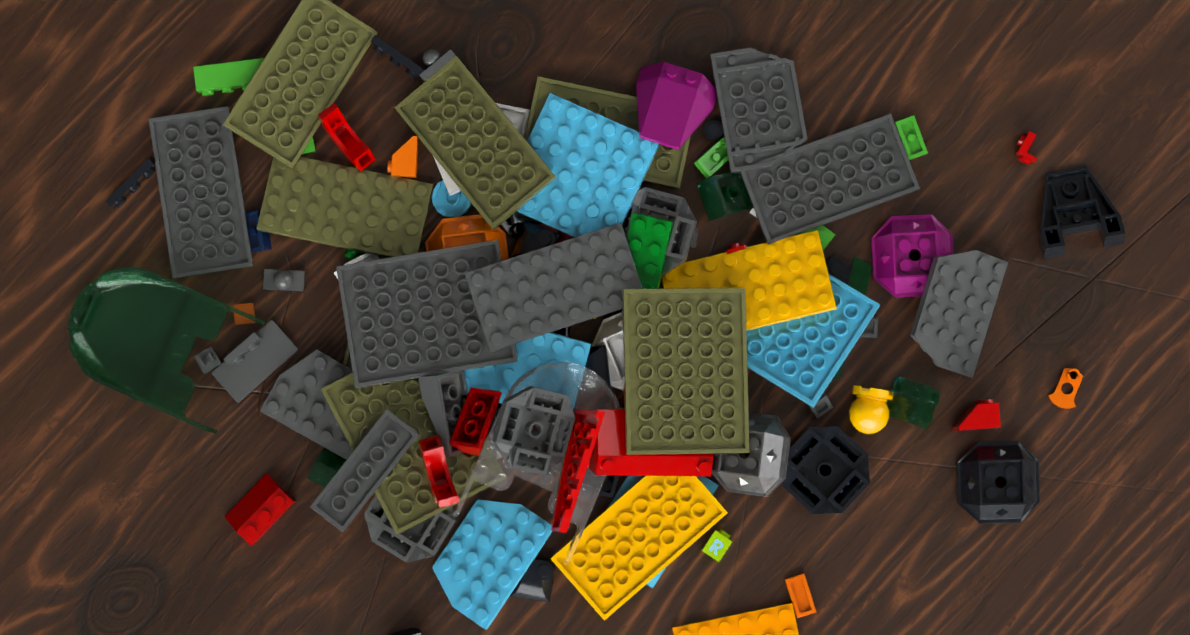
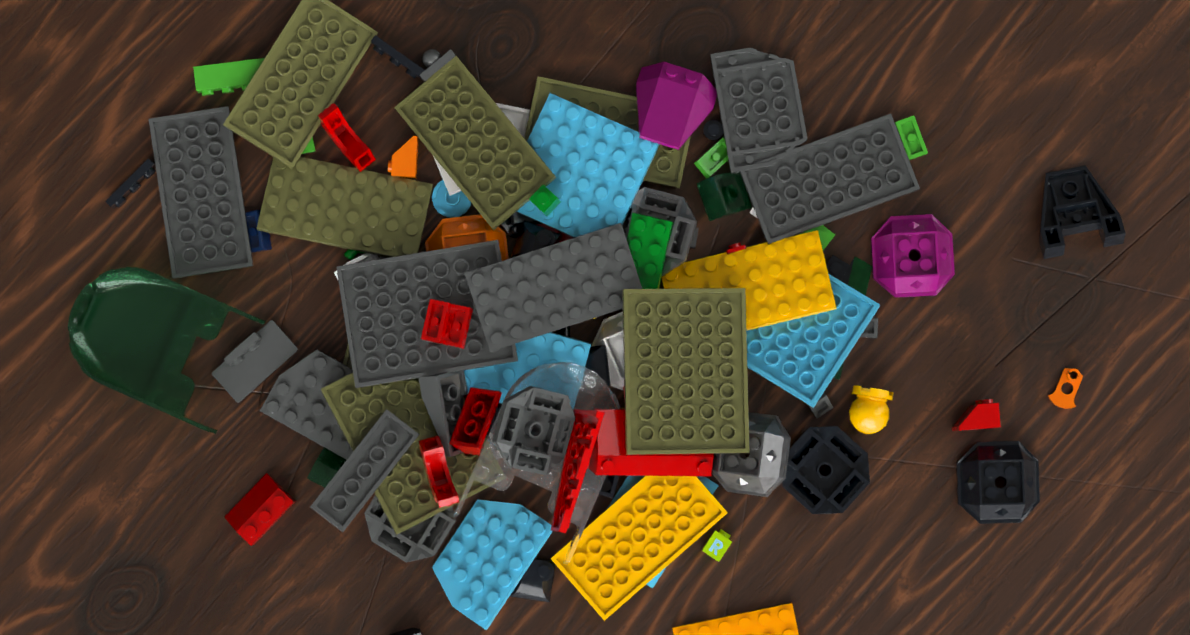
dark grey tile [194,346,222,374] -> none
dark orange tile [233,303,256,325] -> none
dark grey tile [263,269,305,292] -> none
orange tile [785,573,816,618] -> none
clear green bracket [886,377,941,430] -> none
dark grey plate [910,249,1008,378] -> none
red bracket [1015,131,1037,165] -> none
none -> red slope [421,299,473,349]
none -> green brick [529,185,561,216]

